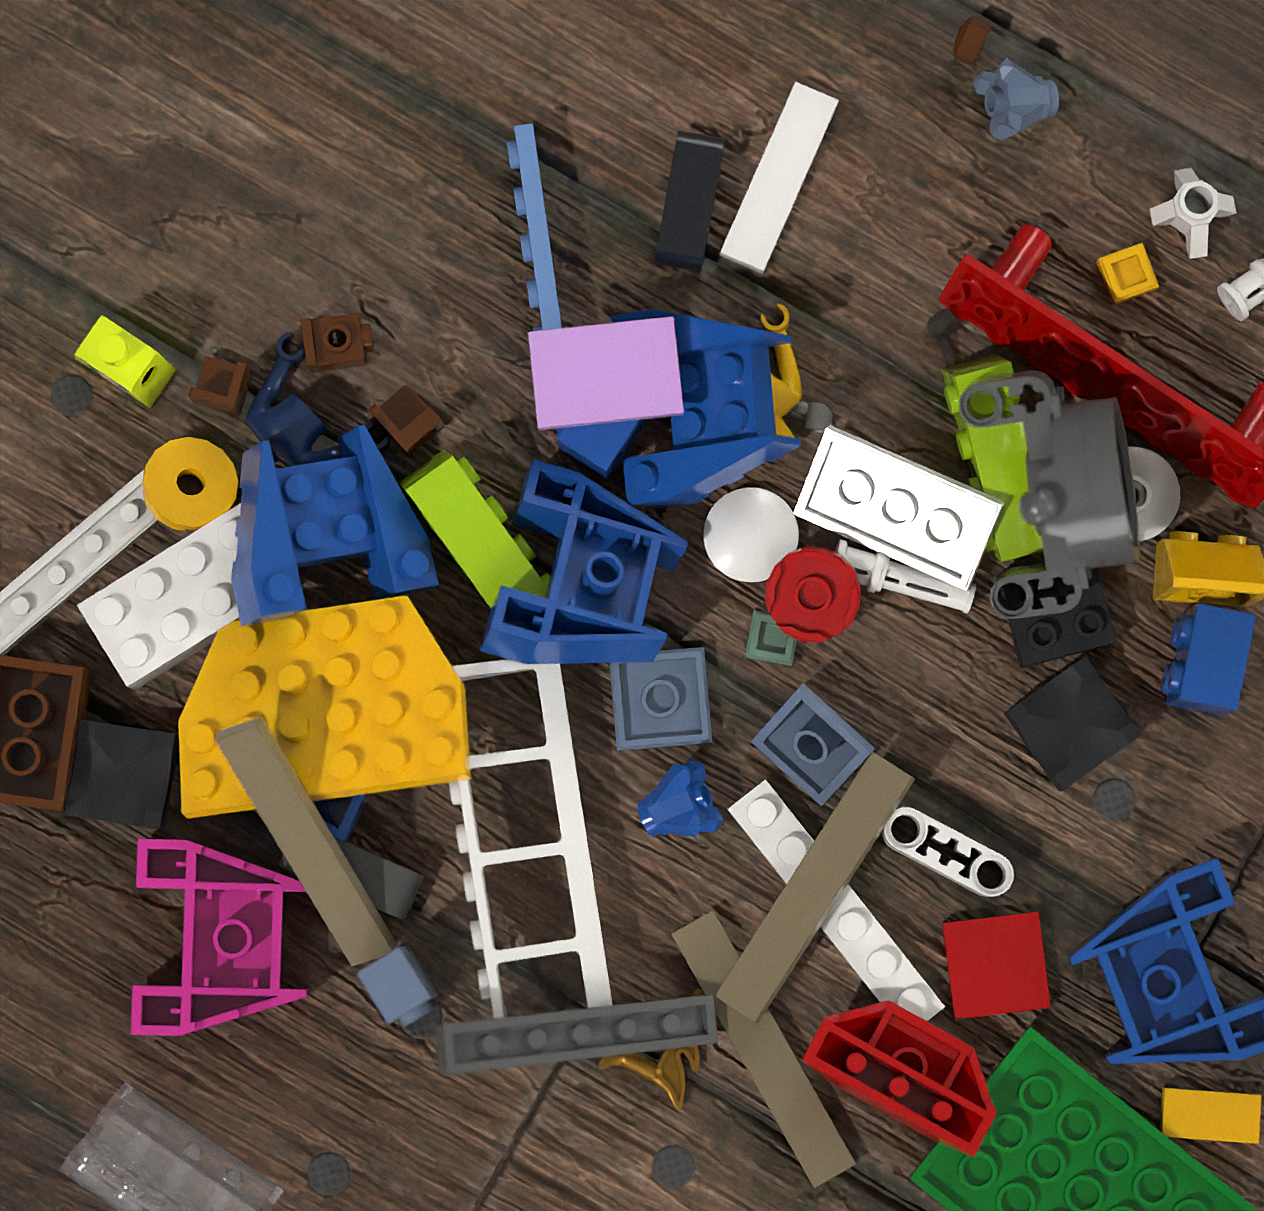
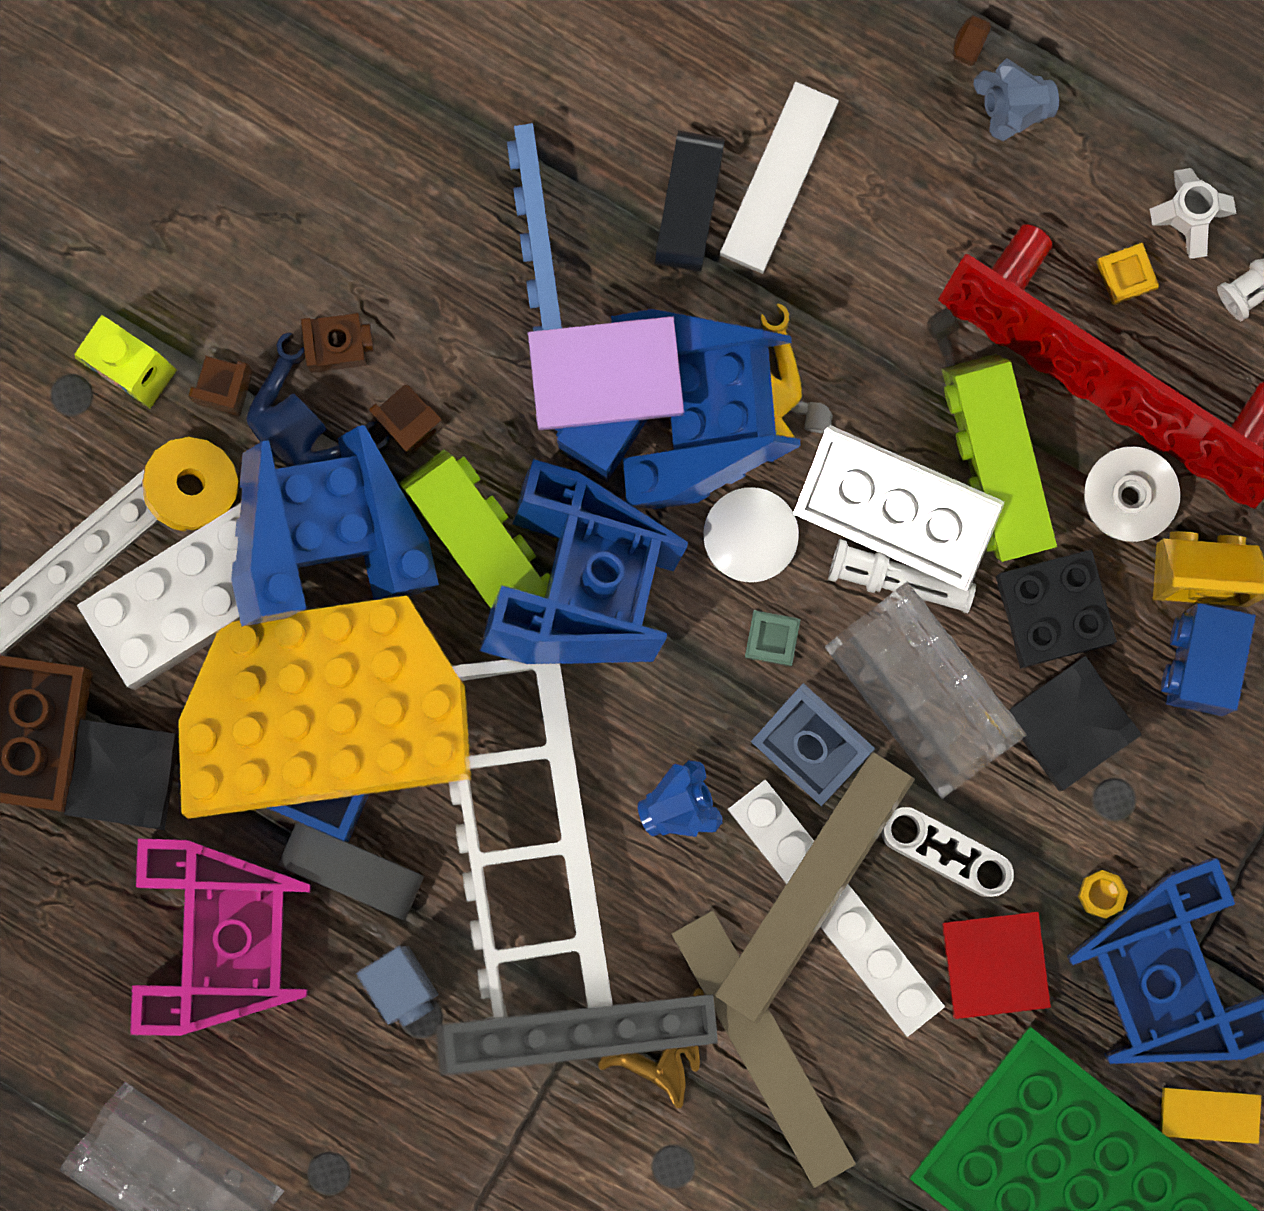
dark tan tile [215,717,397,966] -> none
sand blue tile [609,647,712,751] -> none
red tile [765,546,861,643] -> none
red wedge [801,1000,997,1157] -> none
dark grey piece [959,370,1140,619] -> none
none -> clear brick [825,581,1027,799]
none -> yellow tile [1078,870,1128,918]

